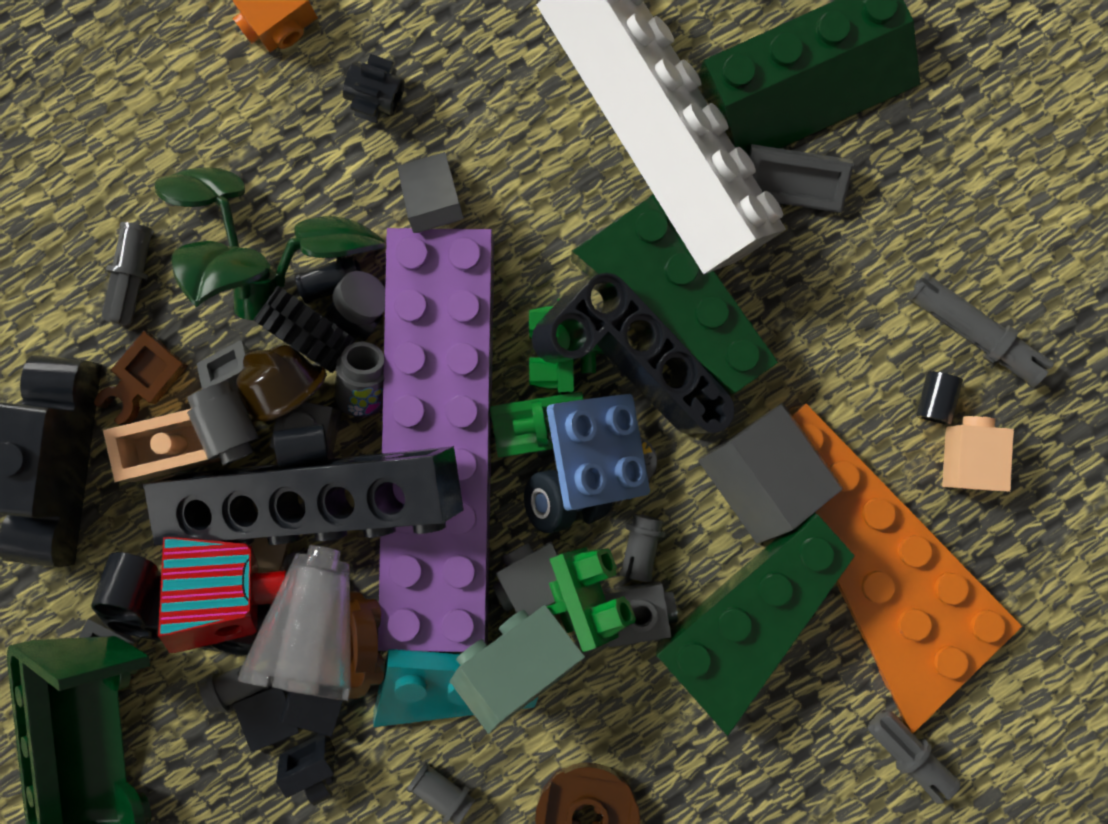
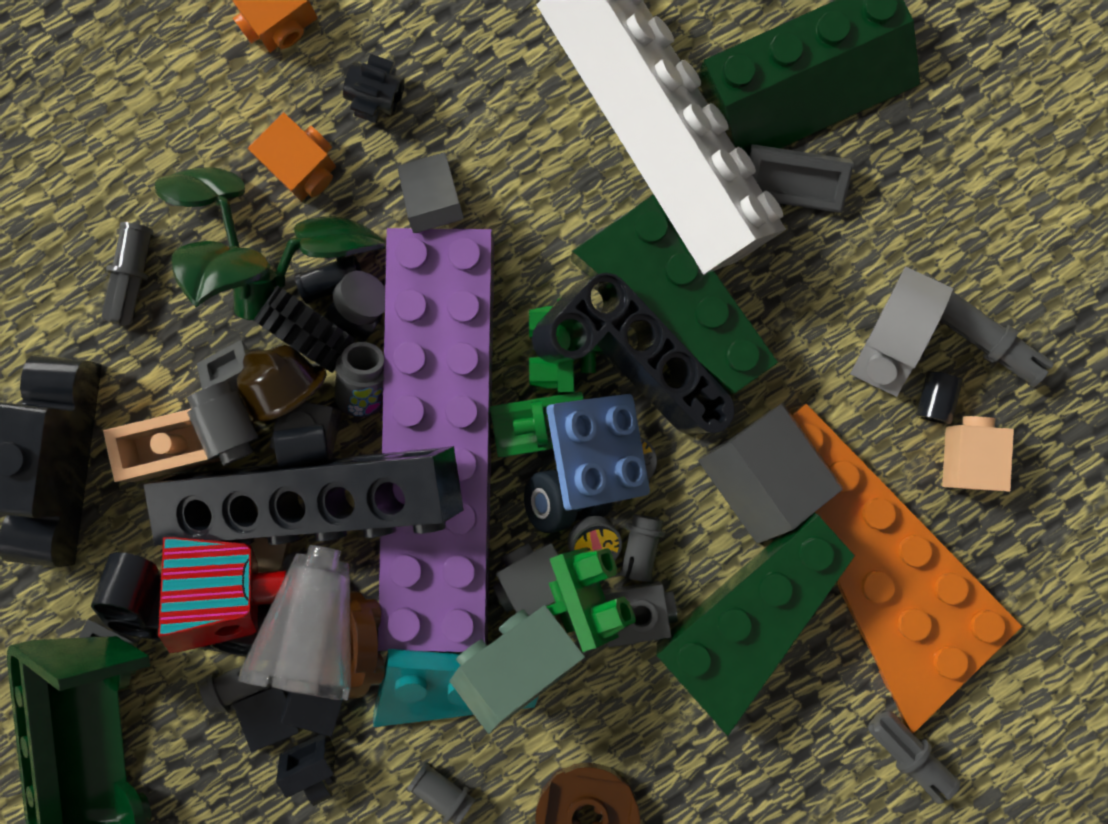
reddish brown plate [94,331,189,425] -> none
none -> orange brick [247,112,336,202]
none -> tile [567,516,622,561]
none -> light grey brick [850,266,954,397]

